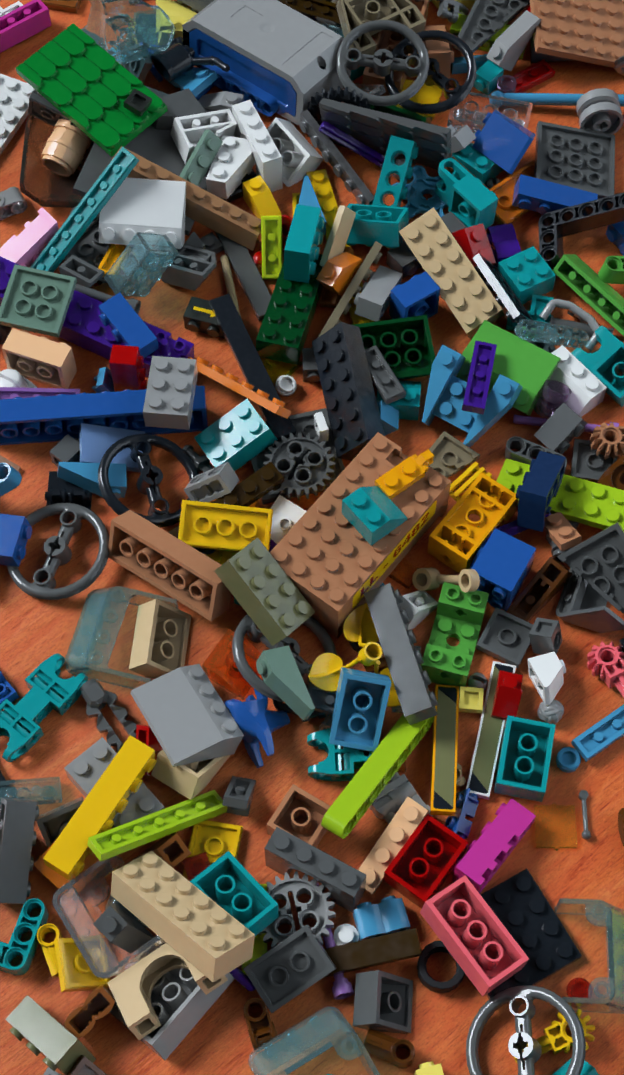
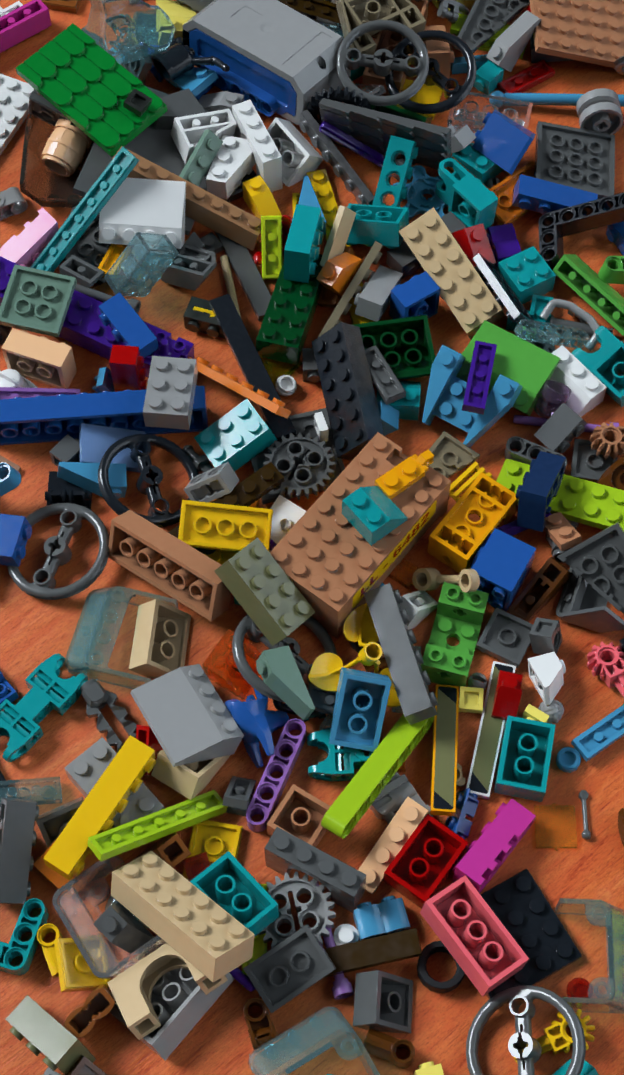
clear purple tile [497,75,517,94] -> none
none -> medium lavender beam [246,718,306,833]
none -> light yellow plate [522,704,549,723]

